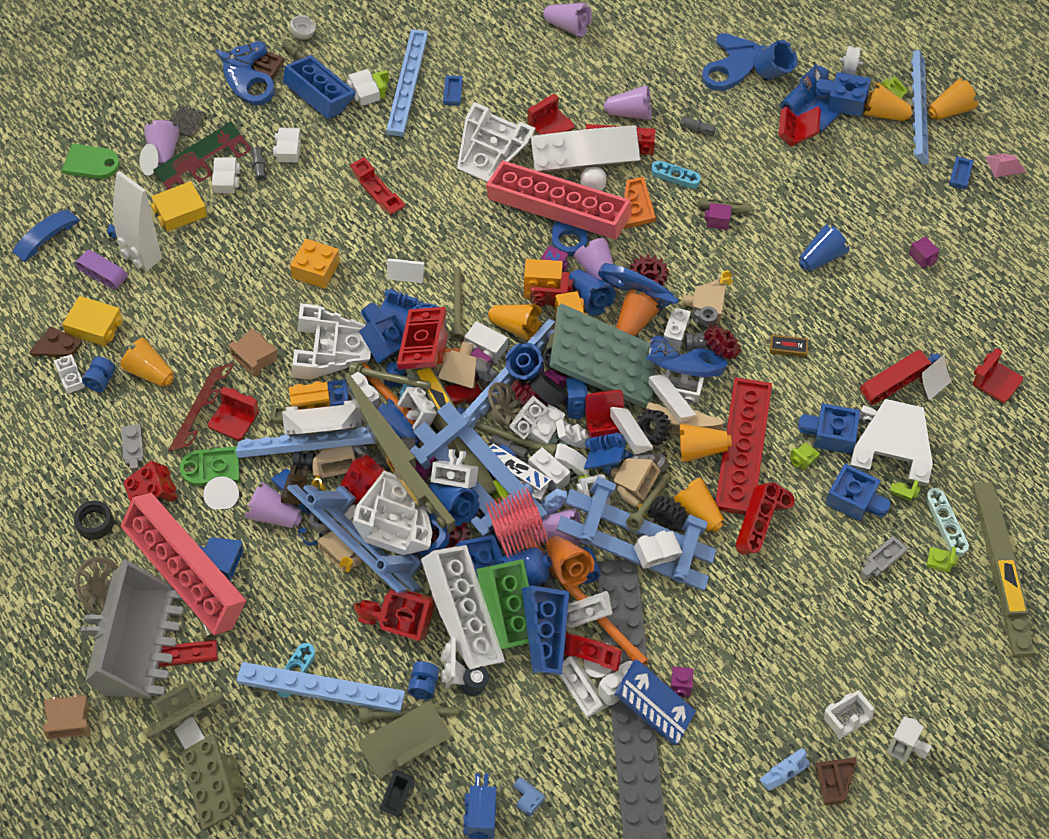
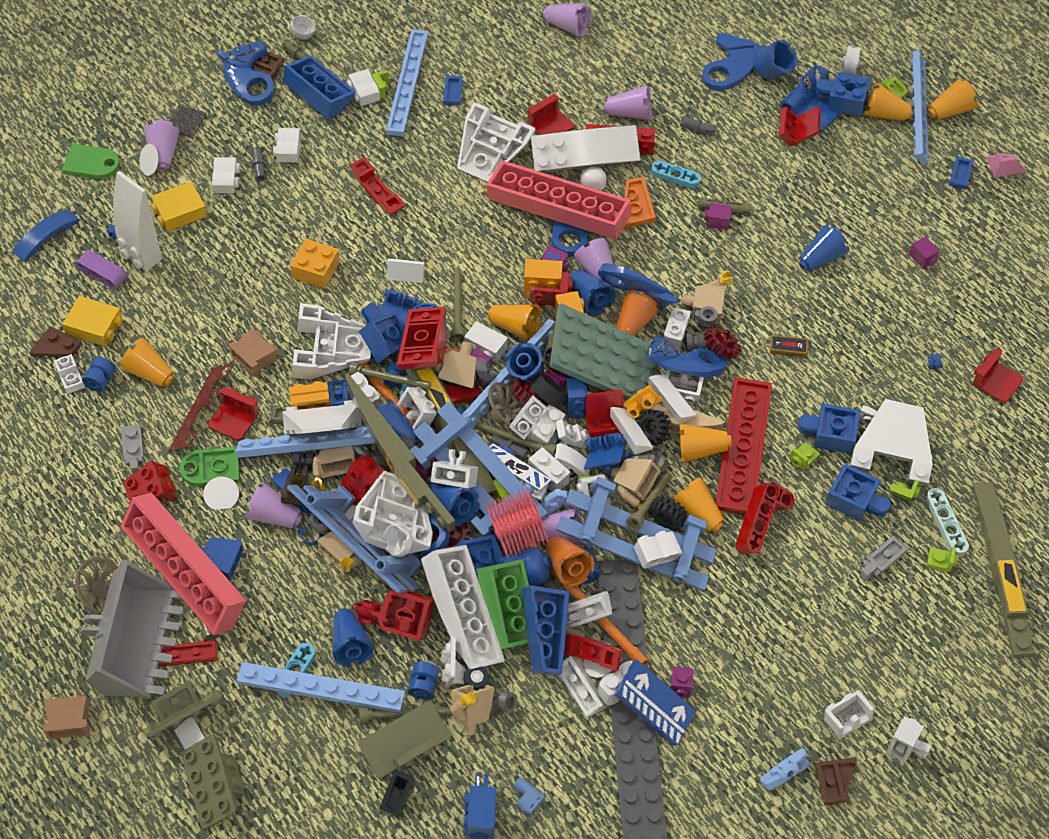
black tyre [74,500,114,540] -> none
piece [153,121,251,190] -> none
dark red gear [630,254,669,286] -> none
red beam [860,350,932,405] -> none
white sticker [922,355,952,400] -> none
none -> blue cone [332,609,374,667]
none -> white hair [383,524,413,557]
none -> tan torso [450,685,518,735]
none -> light orange hips [623,385,662,419]

